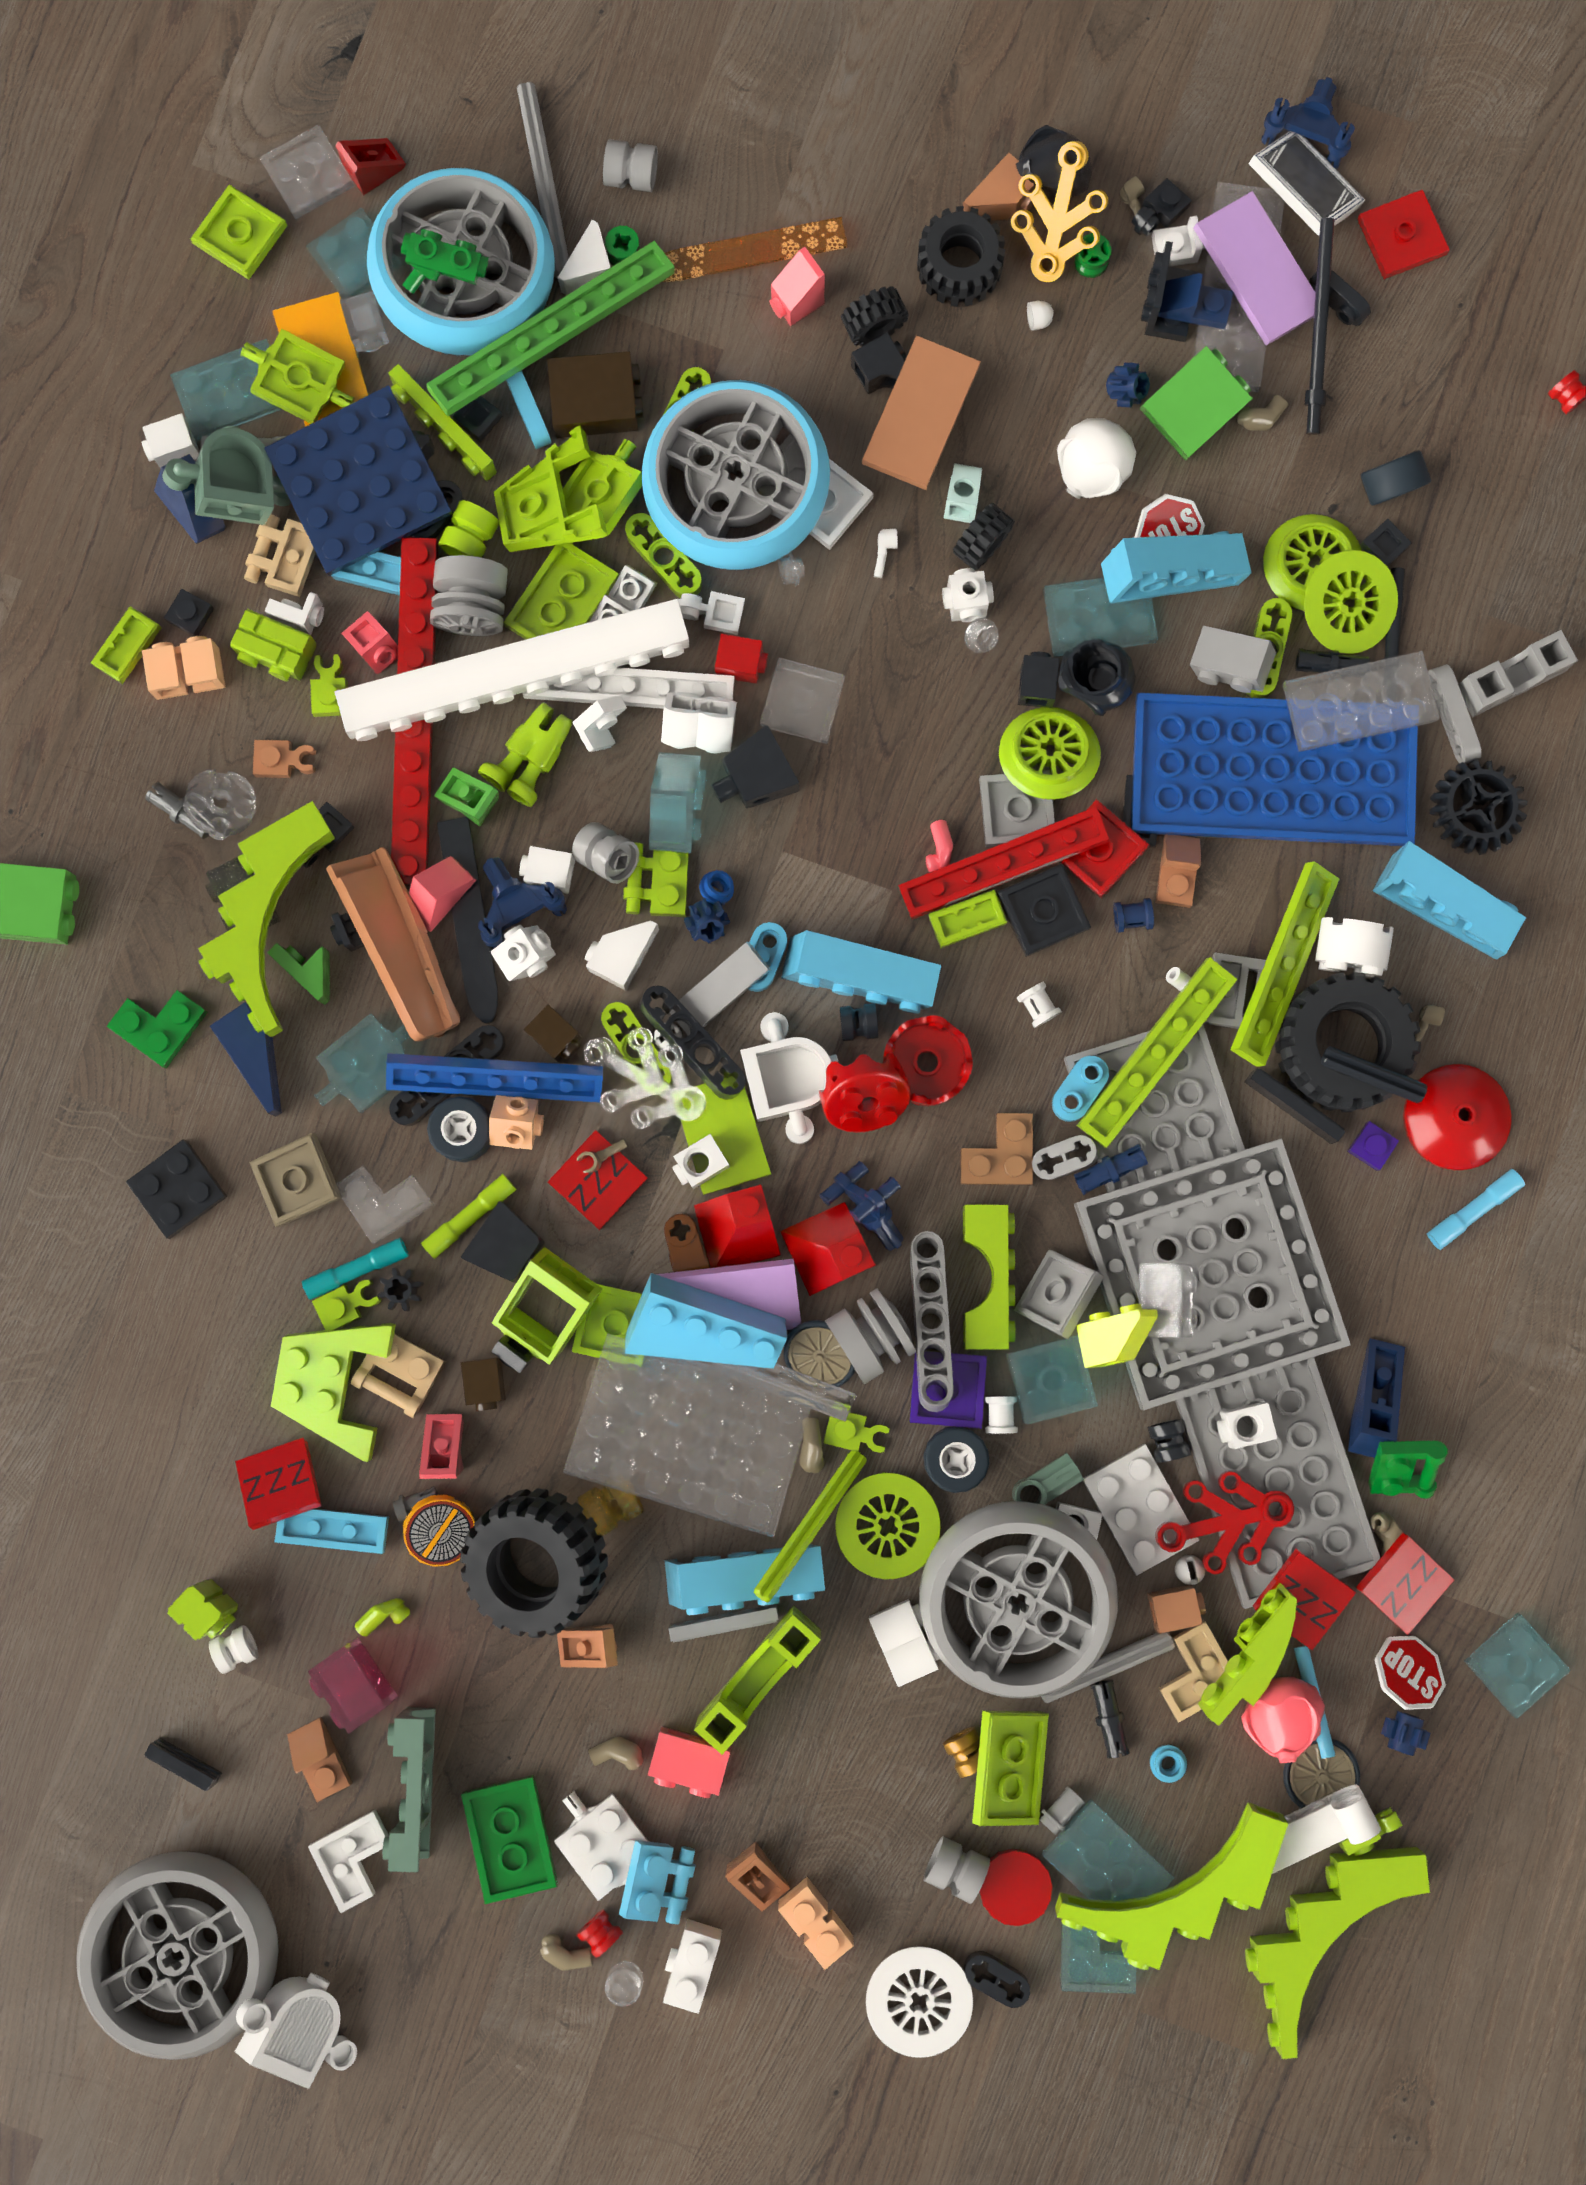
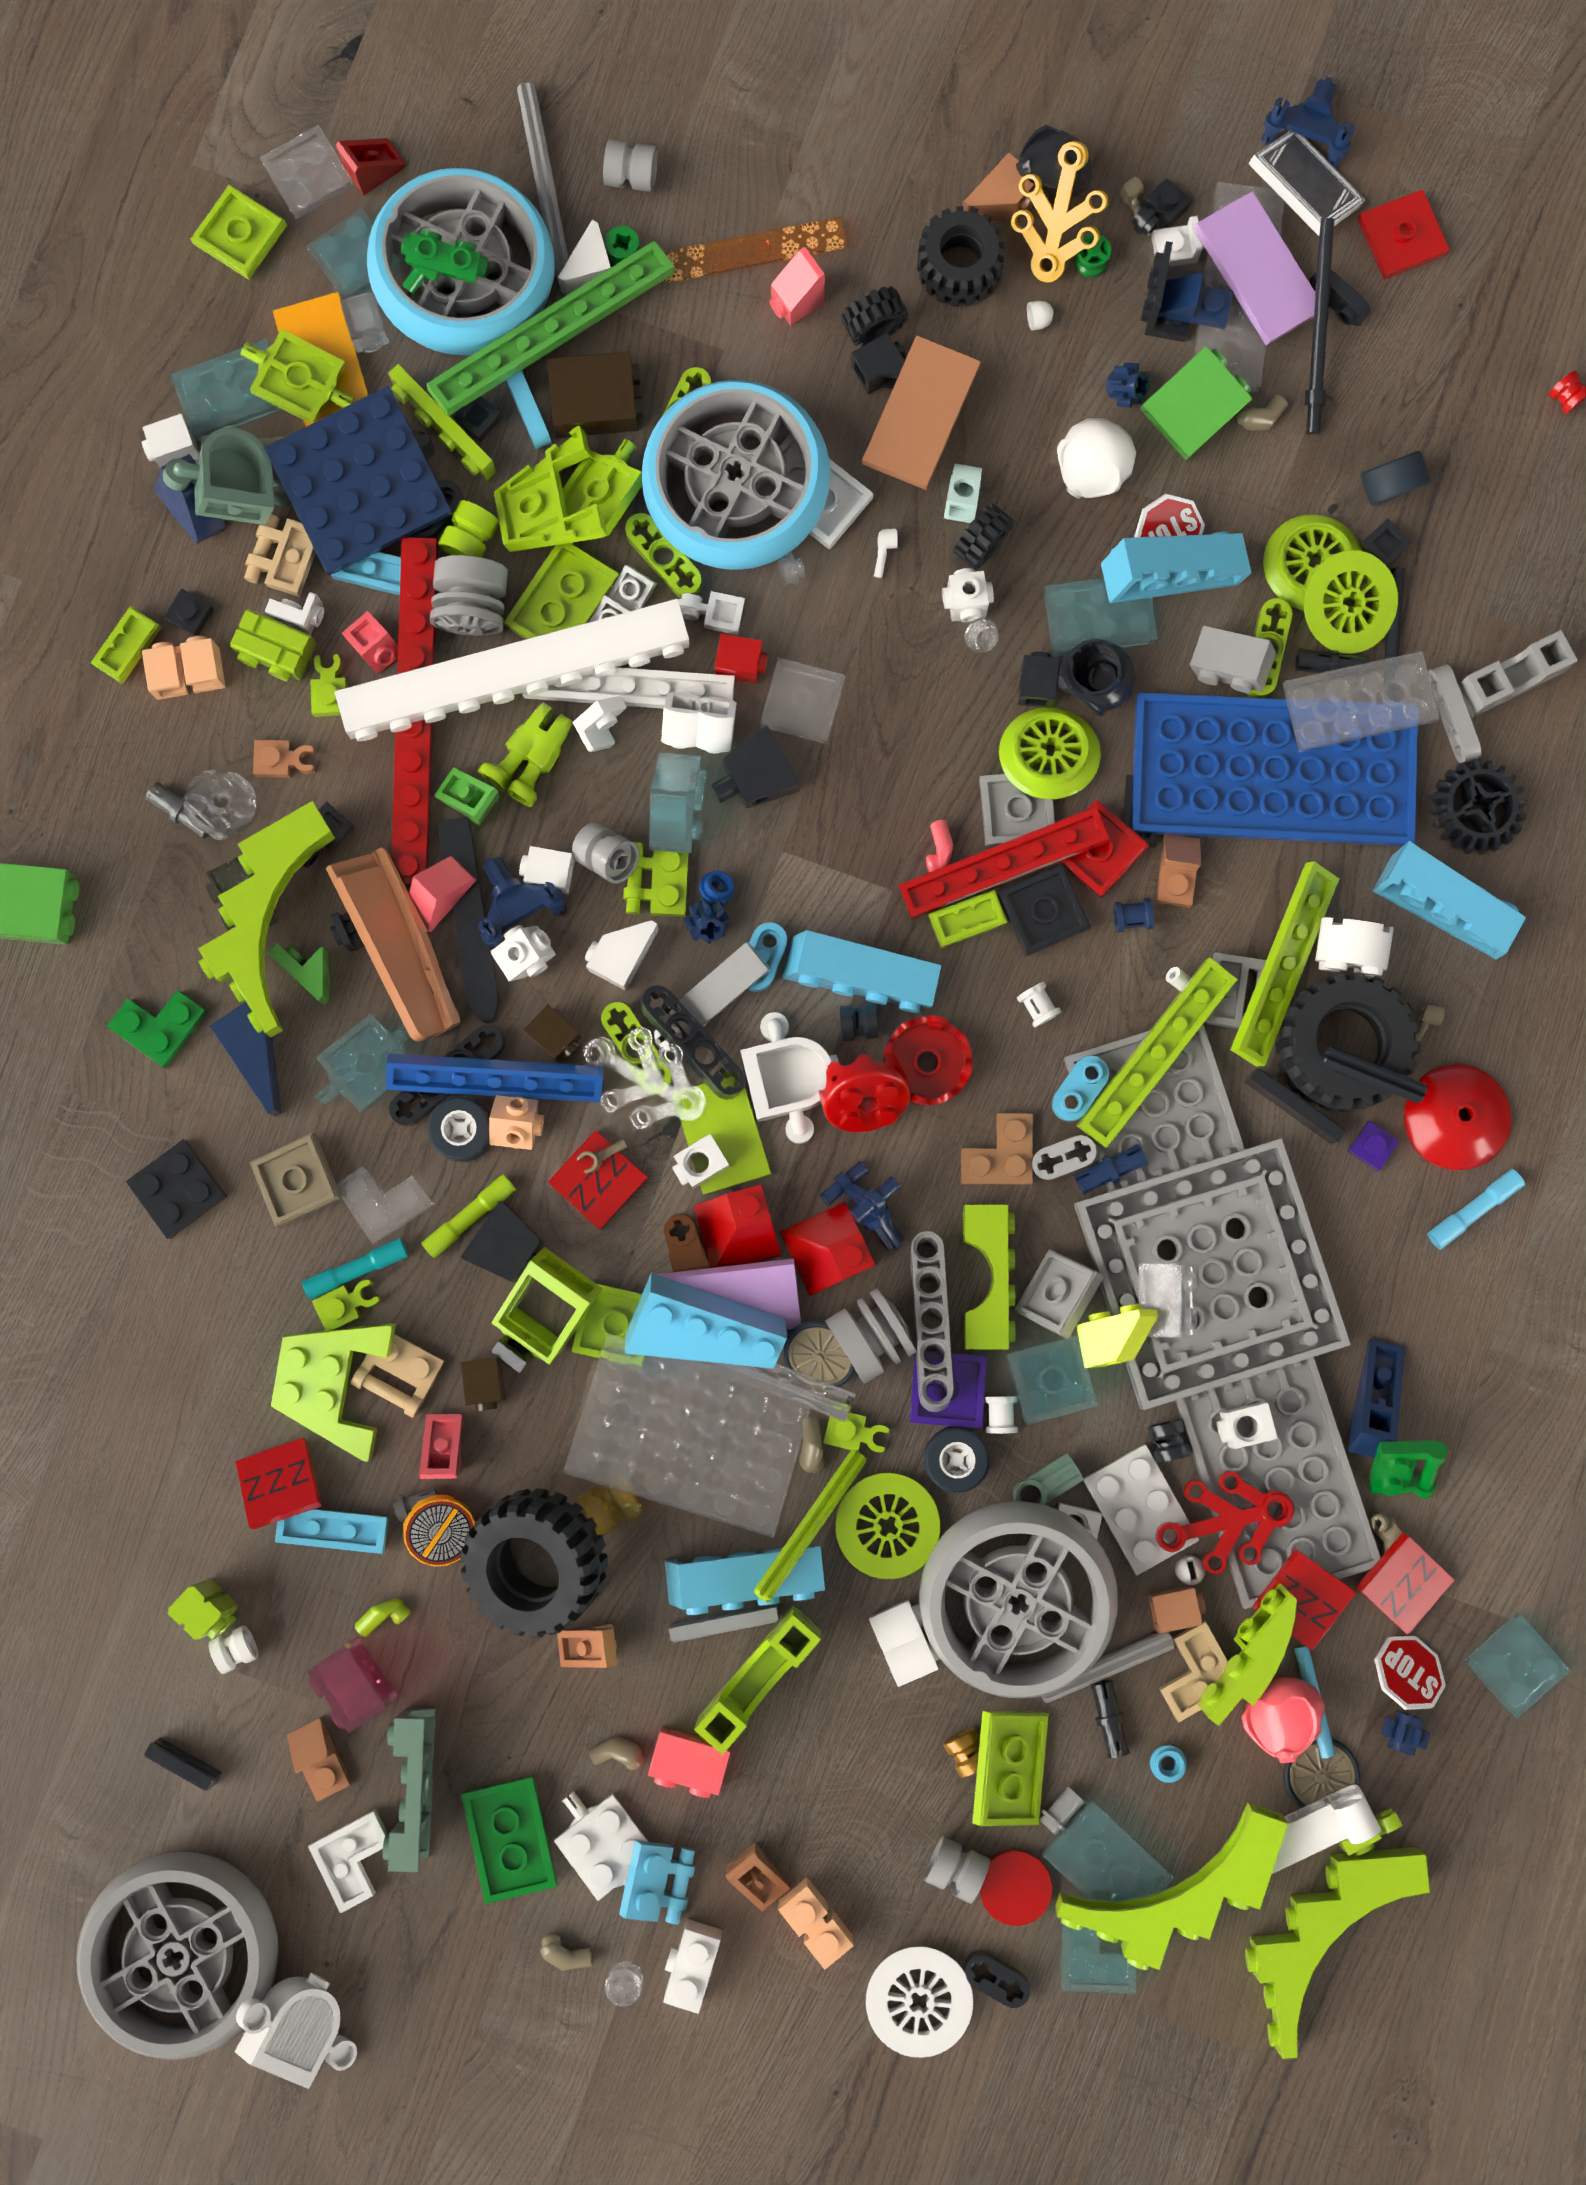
black gear [378,1268,424,1311] -> none
red wheel [576,1909,623,1958] -> none

